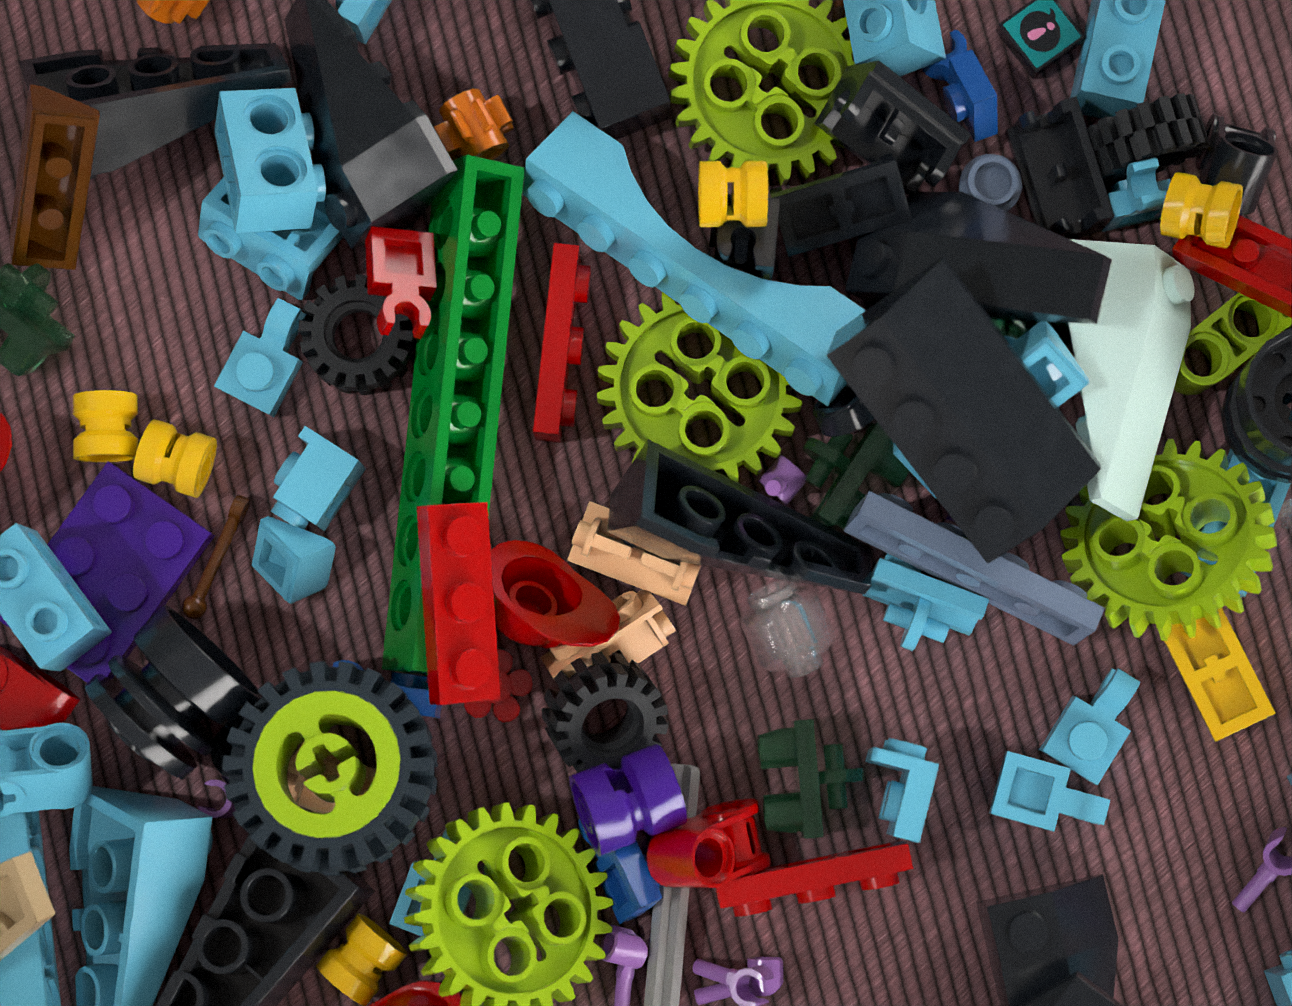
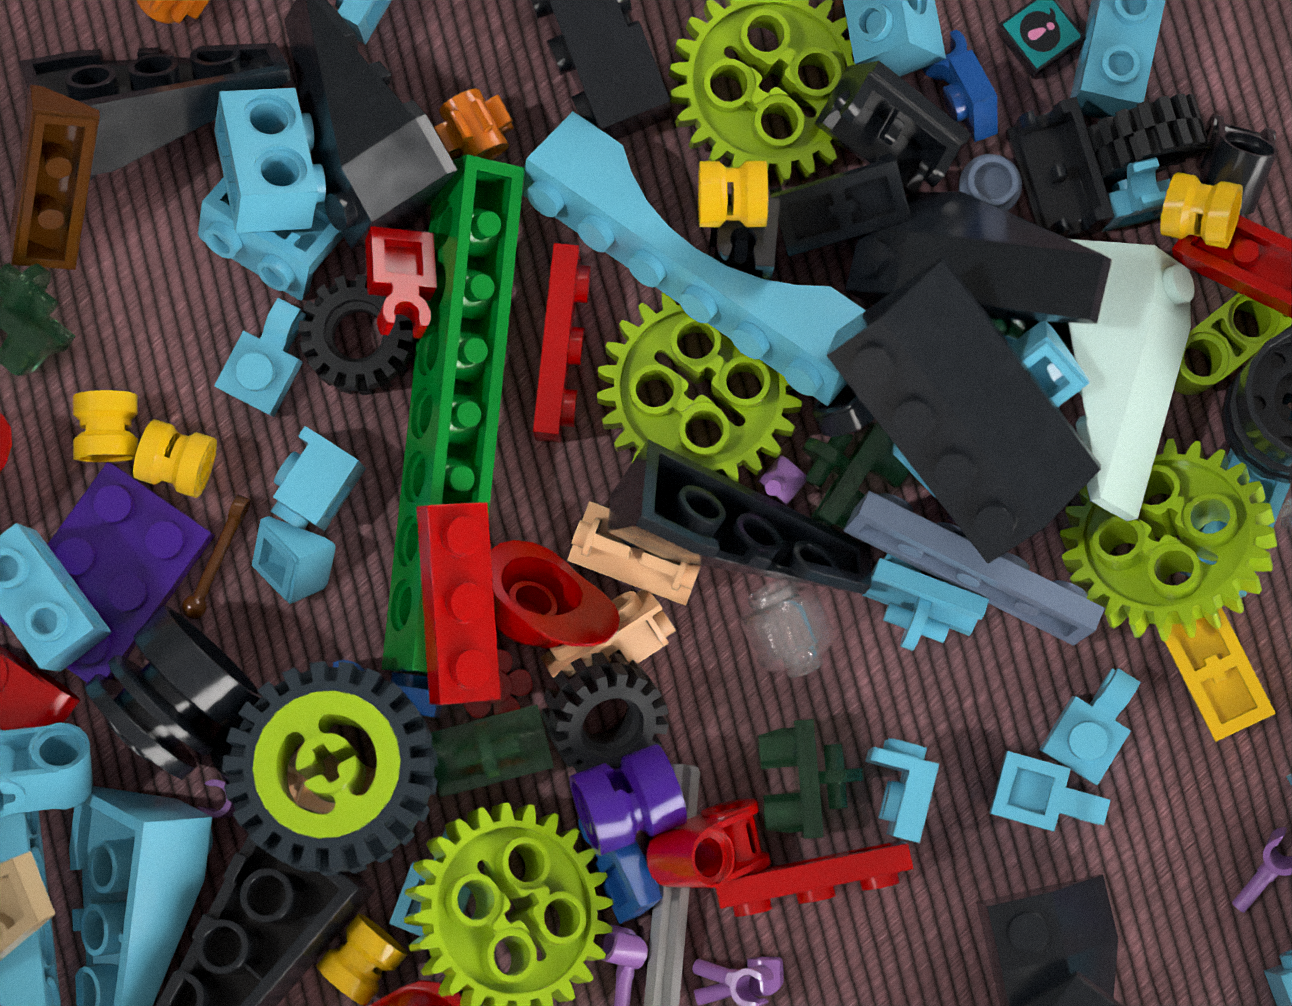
none -> clear green hips [430,704,554,798]

